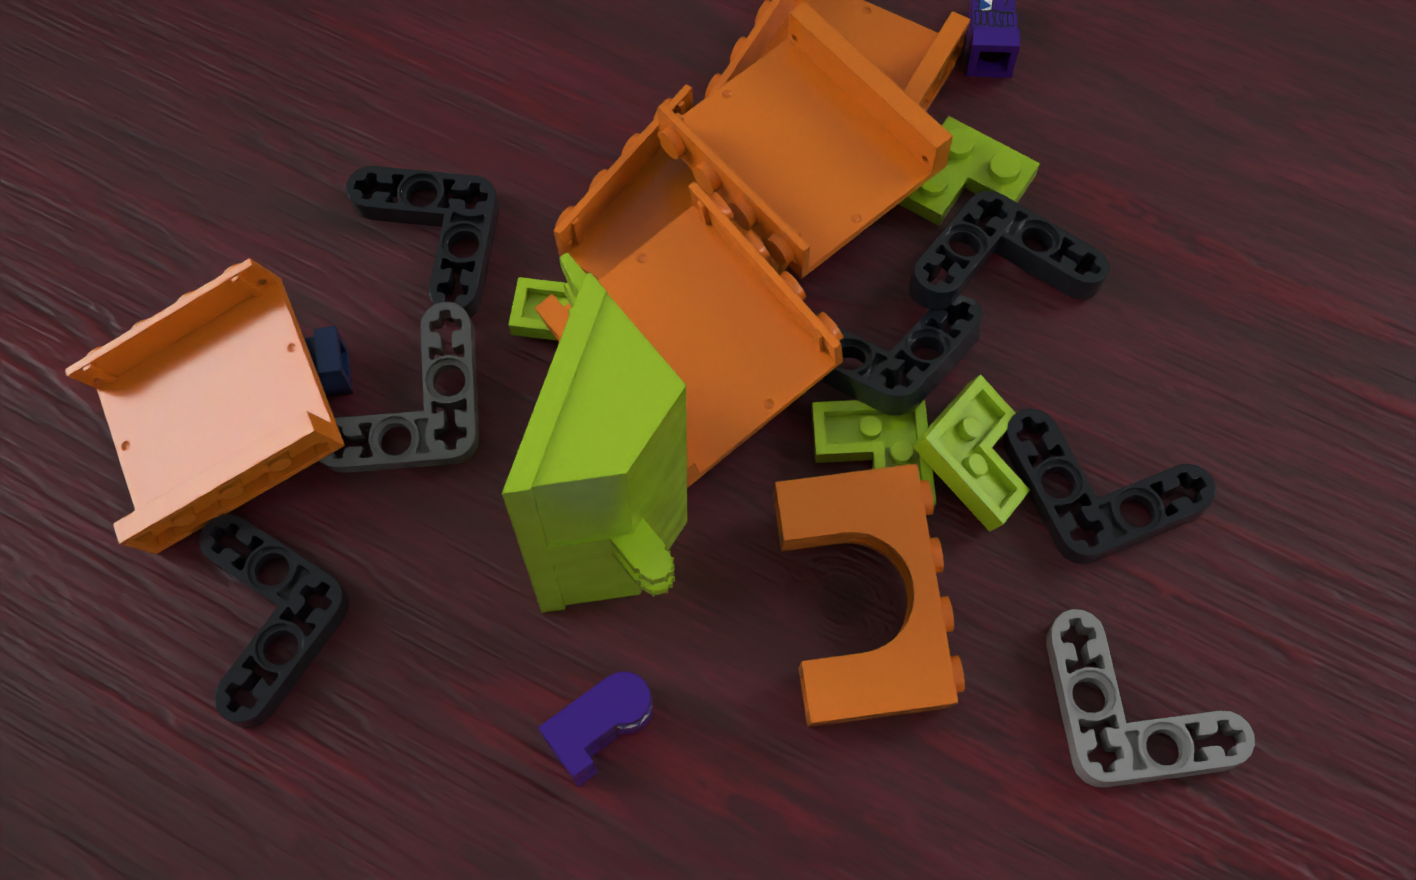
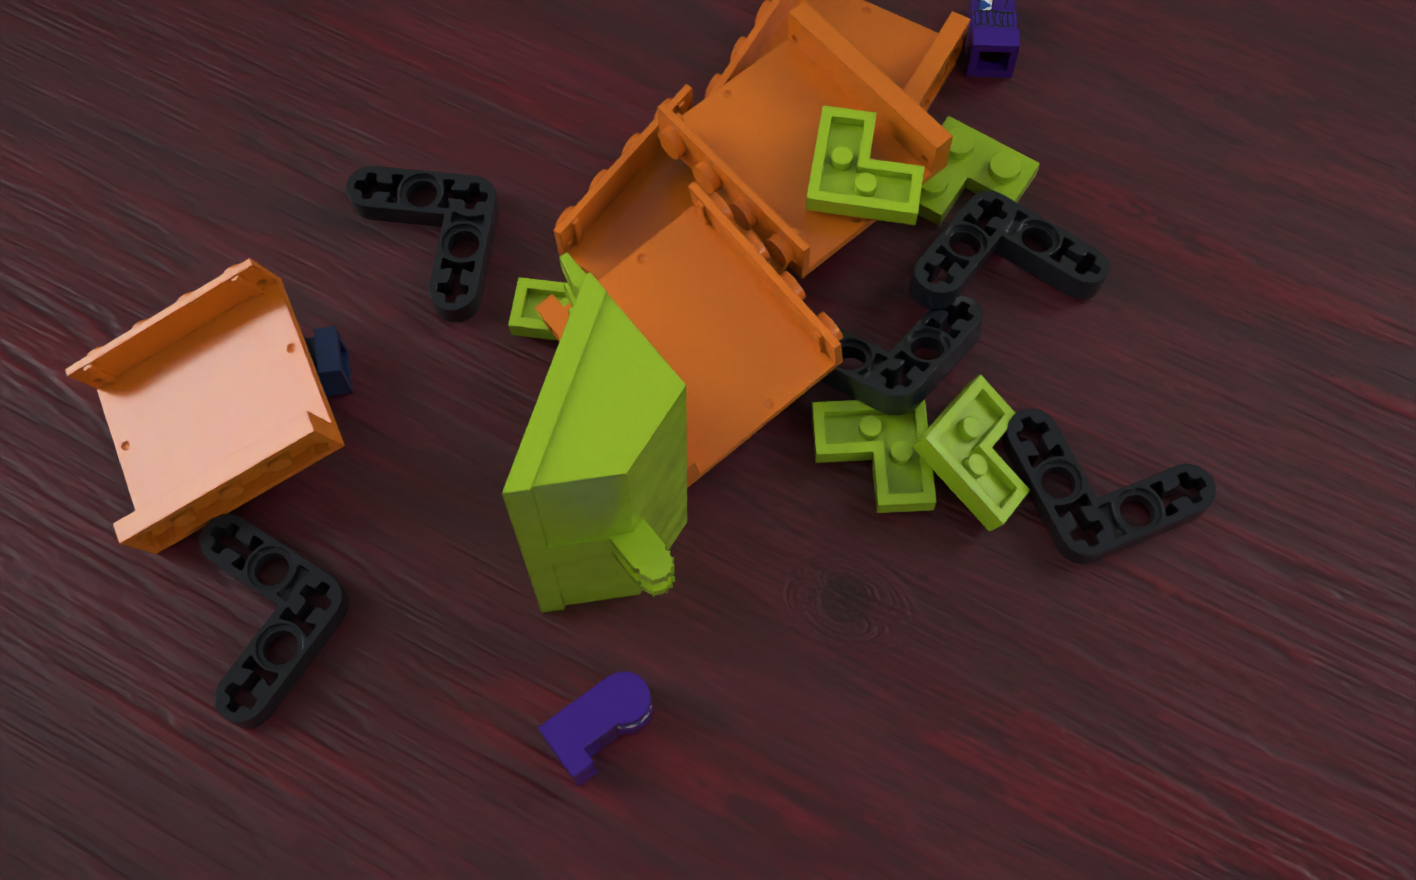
dark grey beam [319,302,480,473] -> none
orange arch [773,463,965,727] -> none
light grey beam [1046,609,1255,787] -> none
none -> lime plate [806,105,925,225]

